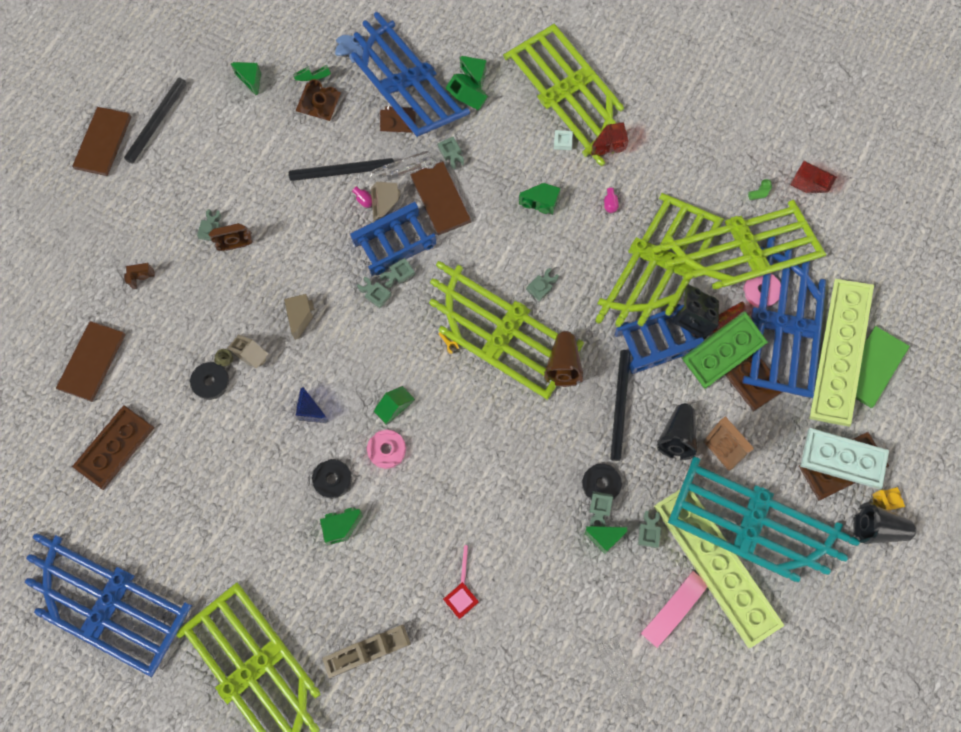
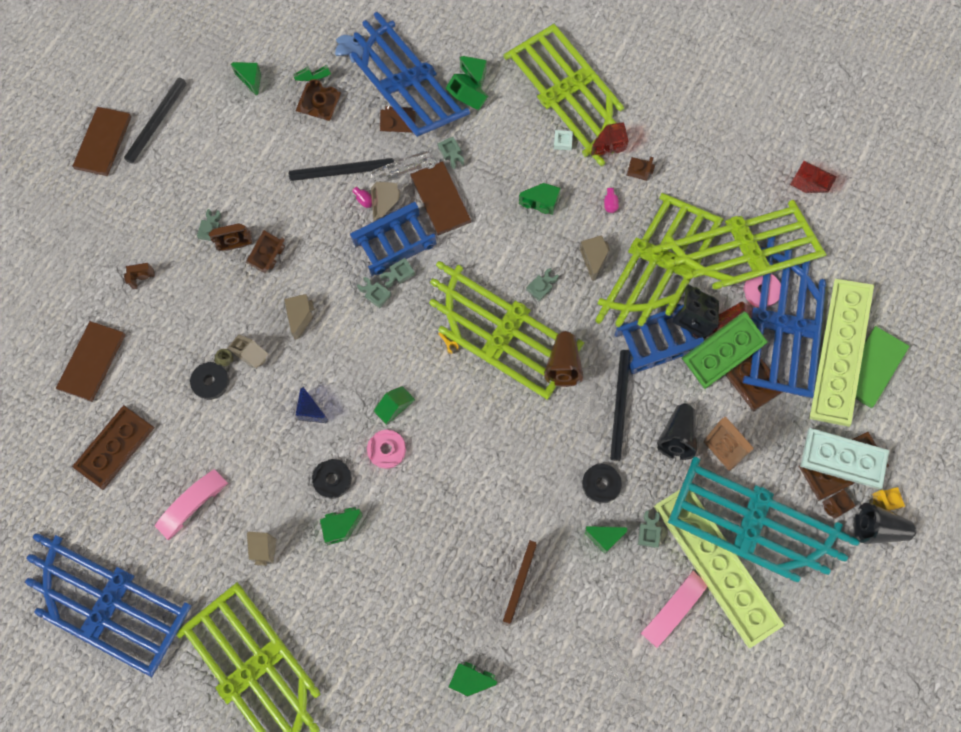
dark tan slope [322,625,411,678] -> none
piece [443,545,479,620] -> none
sand green plate [589,491,613,527] -> none
bright green arm [748,179,772,200] -> none
none -> bright pink slope [155,469,228,540]
none -> reddish brown bracket [246,230,285,273]
none -> dark tan slope [247,531,277,566]
none -> green slope [448,661,498,697]
none -> reddish brown tile [502,540,537,627]
none -> dark tan slope [580,235,610,281]
none -> reddish brown bracket [626,156,656,181]
none -> reddish brown bracket [822,489,856,519]

